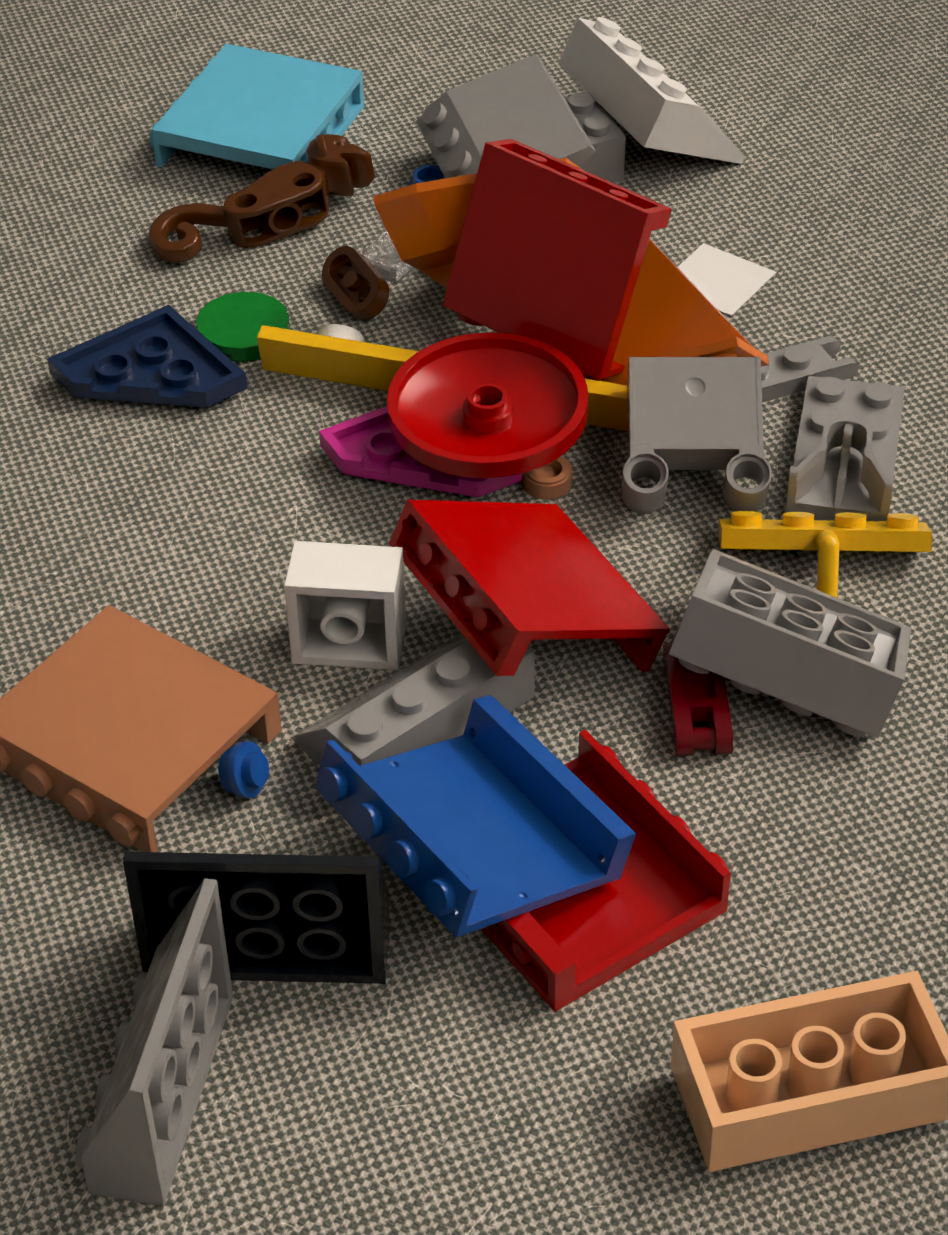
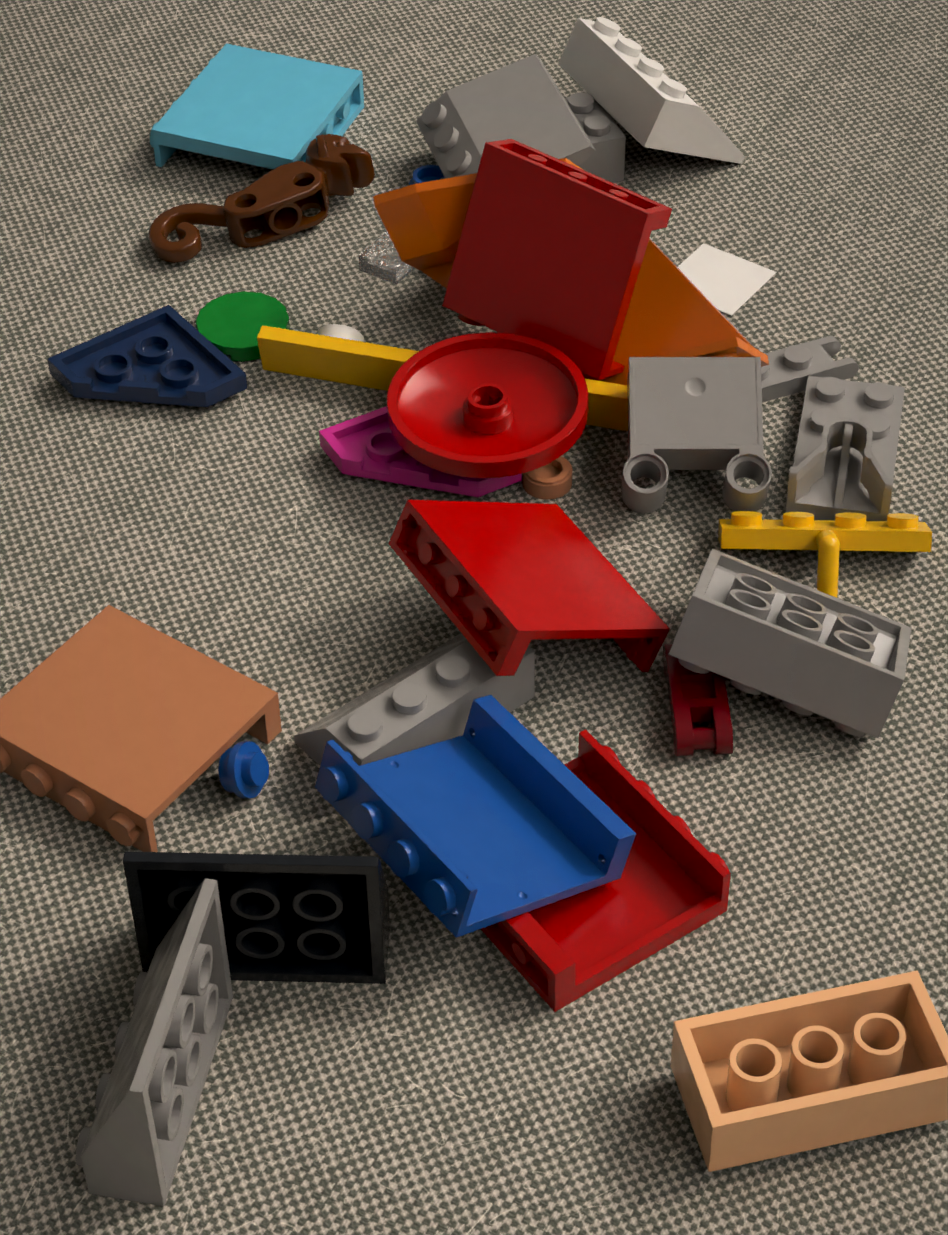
white brick [284,541,406,670] -> none
reddish brown plate [322,246,389,320] -> none

